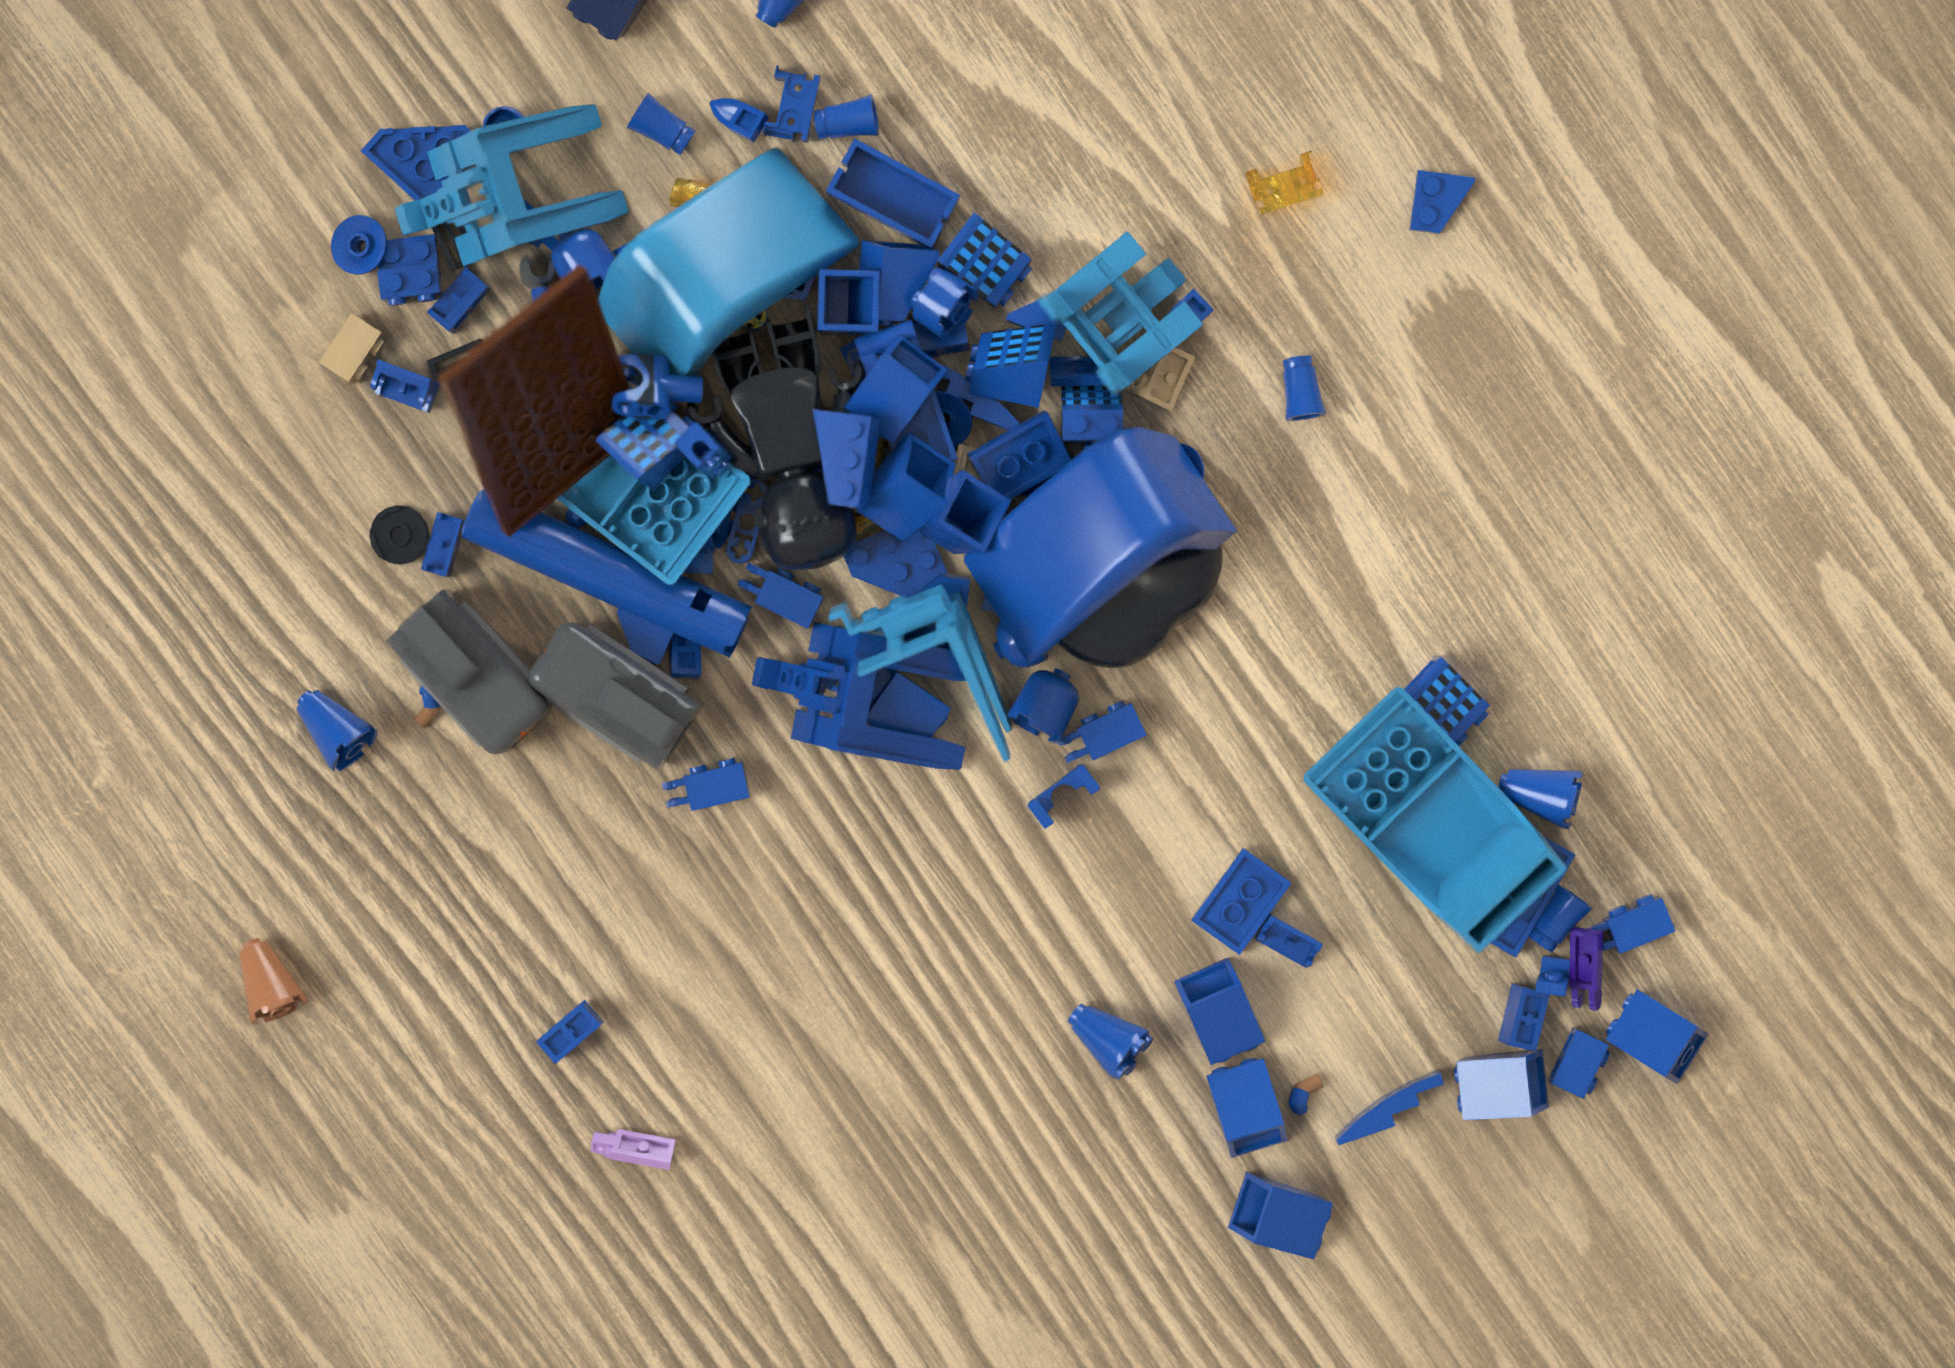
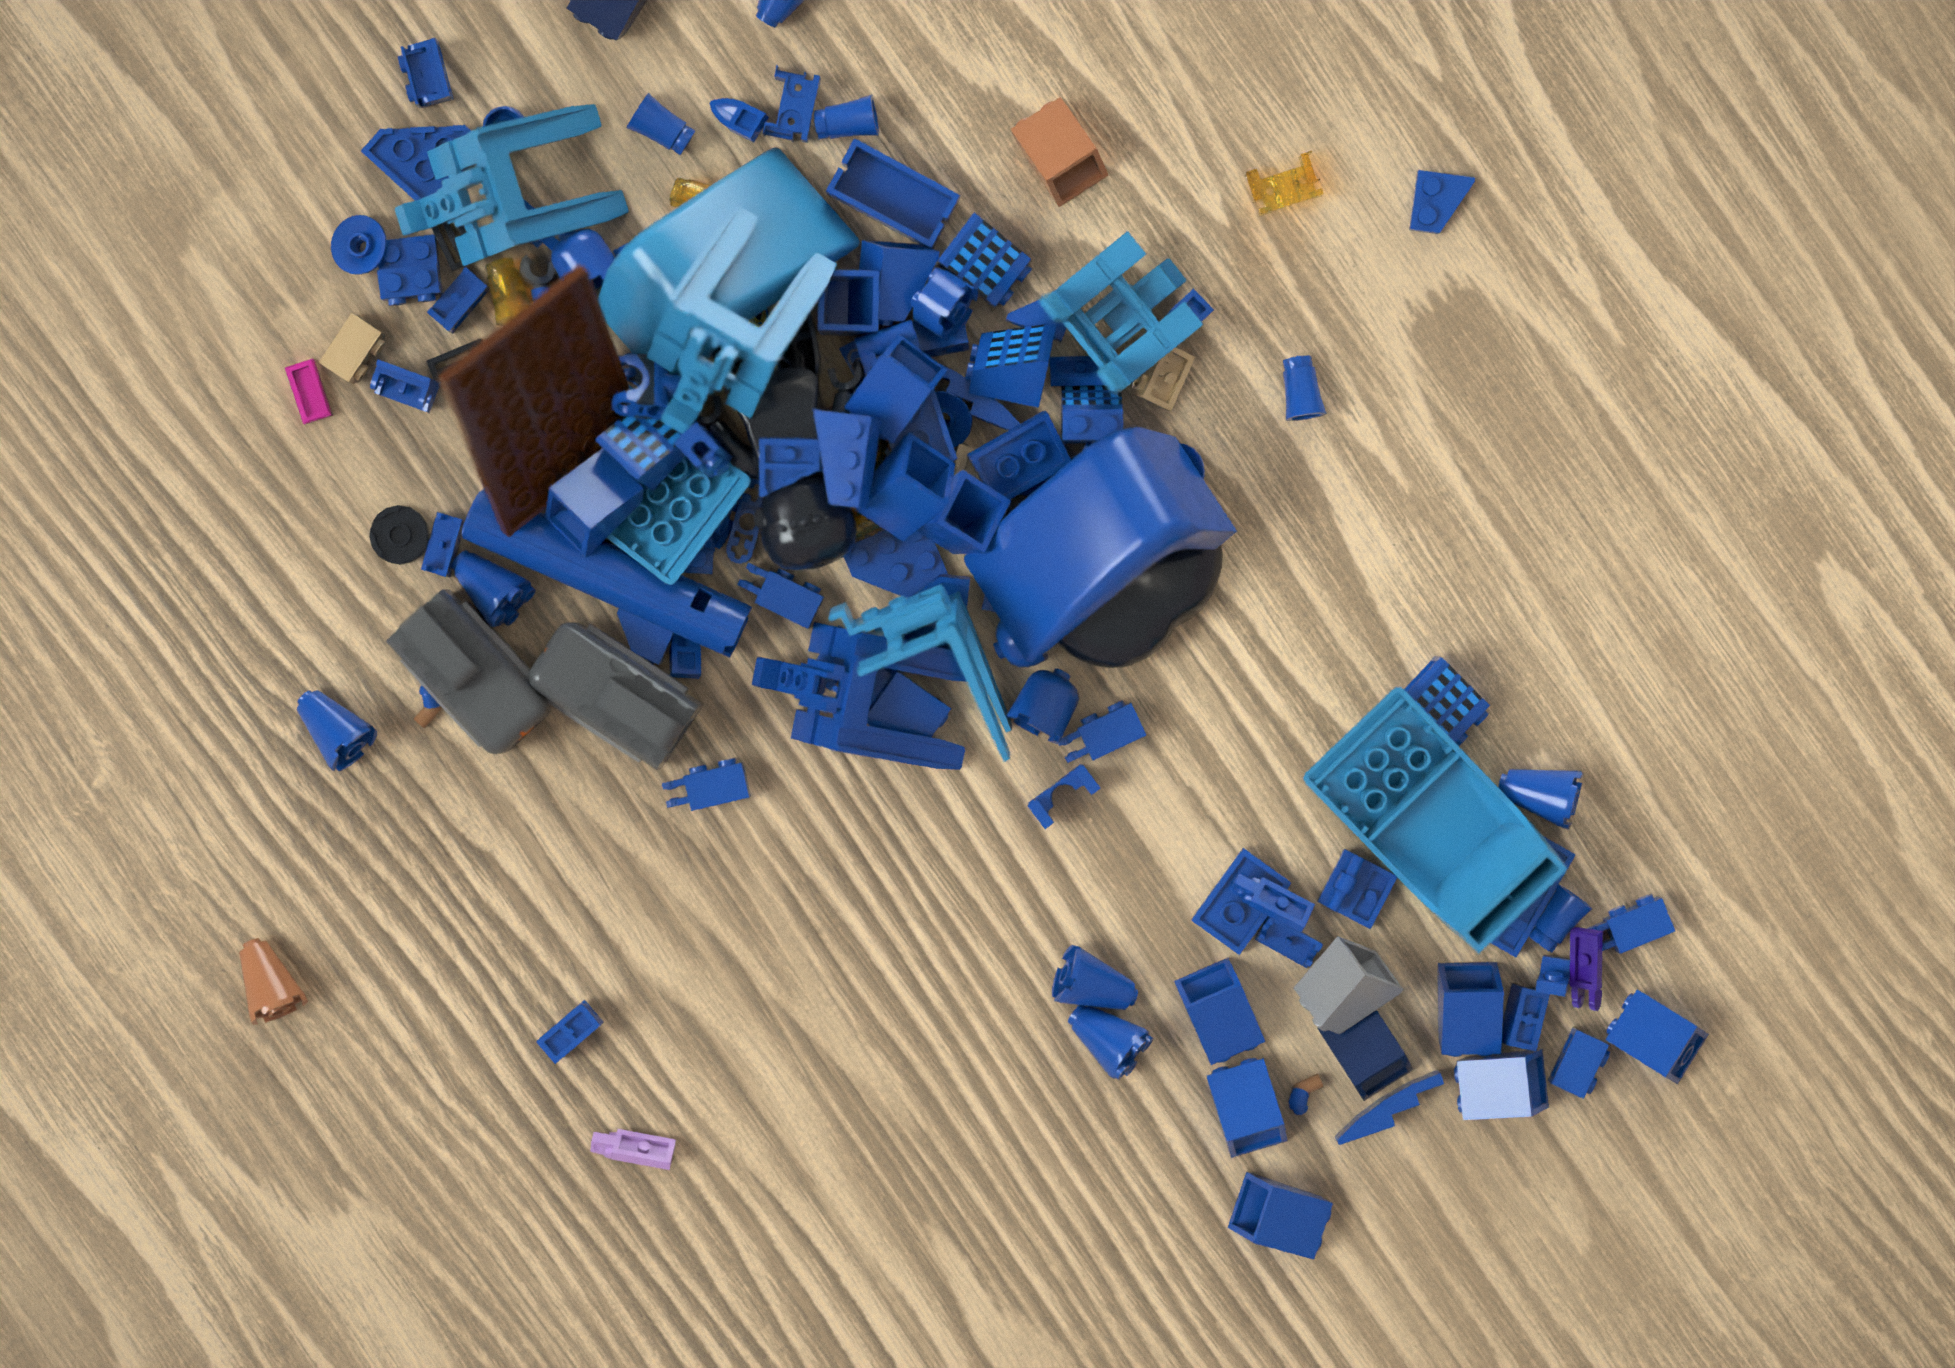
none -> dark pink tile [285,358,333,425]
none -> blue hinge [398,38,454,109]
none -> blue cone [451,550,536,627]
none -> clear yellow plant [485,258,531,326]
none -> blue slope [545,448,644,558]
none -> dark azure piece [646,207,836,434]
none -> blue wing [759,437,821,497]
none -> nougat slope [1010,97,1108,207]
none -> blue cone [1052,945,1138,1010]
none -> blue hinge [1230,874,1315,932]
none -> light grey slope [1294,936,1404,1034]
none -> blue plate [1317,849,1397,929]
none -> dark blue slope [1317,1010,1414,1101]
none -> blue slope [1437,962,1504,1057]

